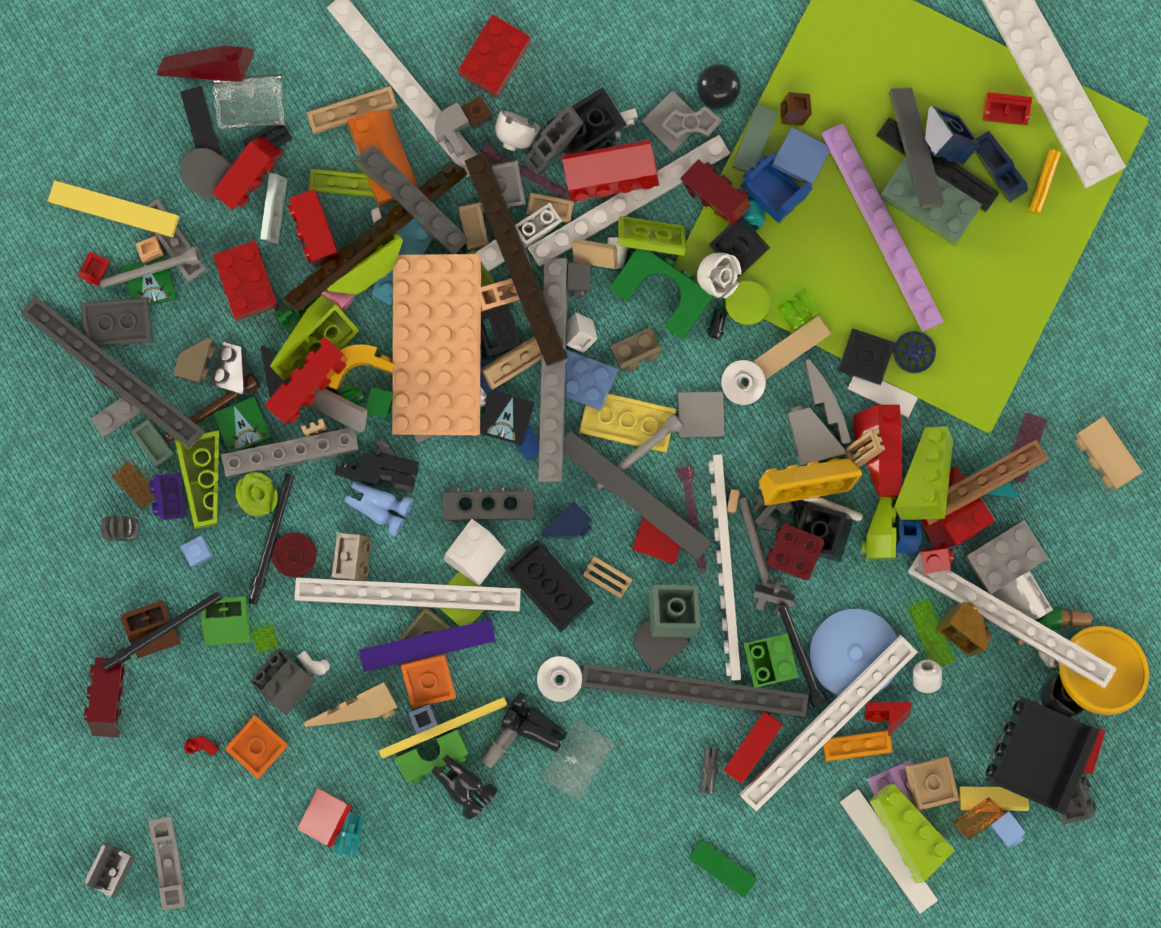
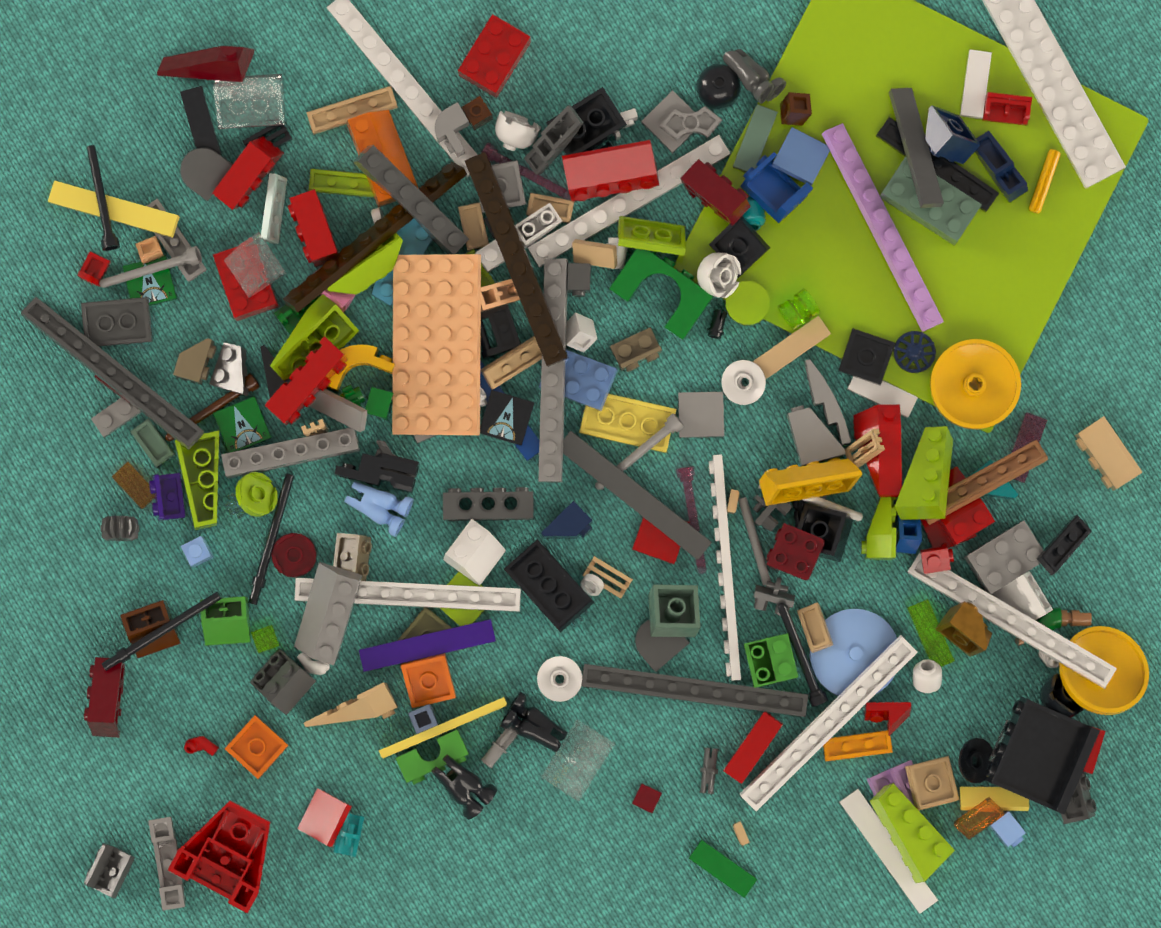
none -> black piece [87,145,120,251]
none -> red wedge [168,800,271,914]
none -> clear slope [224,232,286,298]
none -> light grey slope [294,562,363,665]
none -> white tile [580,574,604,596]
none -> dark red tile [632,783,662,813]
none -> dark grey piece [723,49,786,104]
none -> tan tile [732,821,750,846]
none -> tan tile [797,602,833,653]
none -> yellow dish [930,339,1021,430]
none -> black dish [958,738,995,783]
none -> white tile [960,50,992,119]
none -> black tile [1036,515,1092,575]

